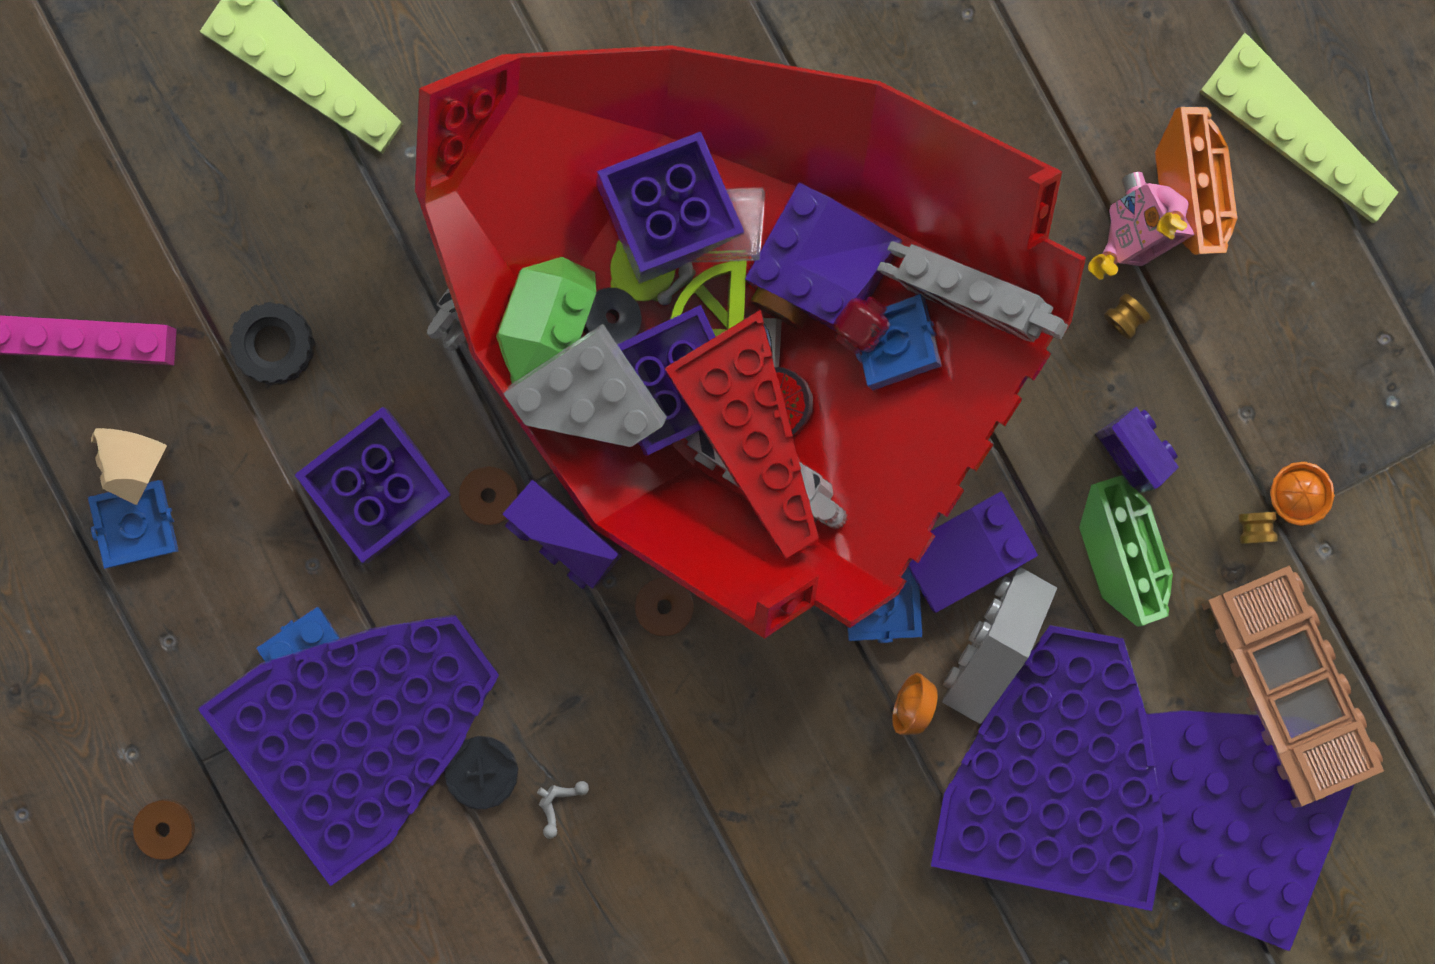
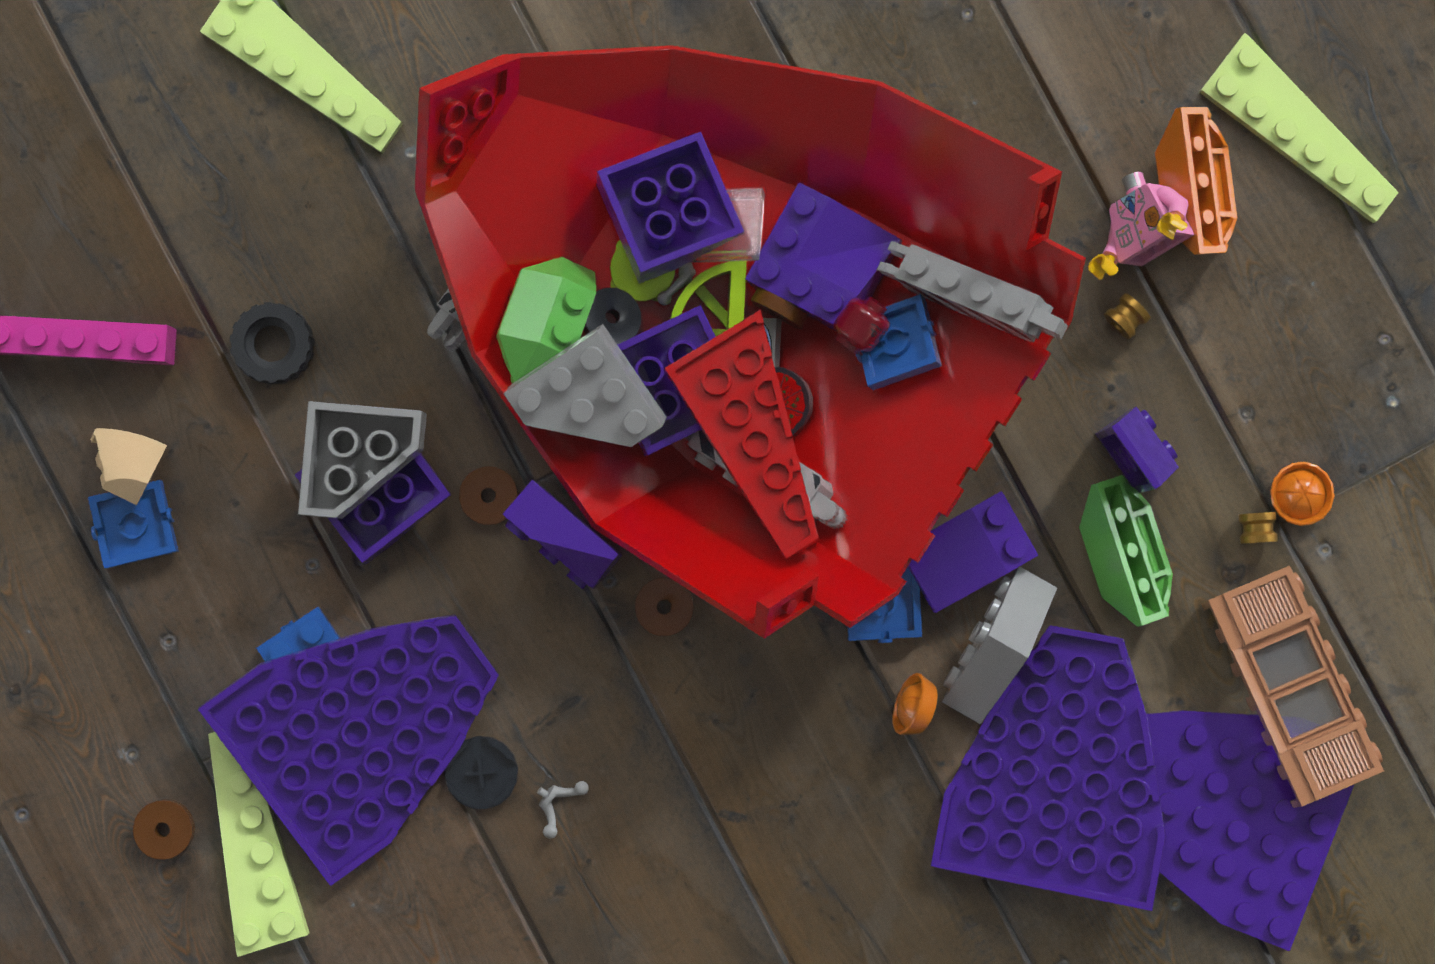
none -> yellowish green wing [208,732,309,957]
none -> light grey brick [298,401,427,519]

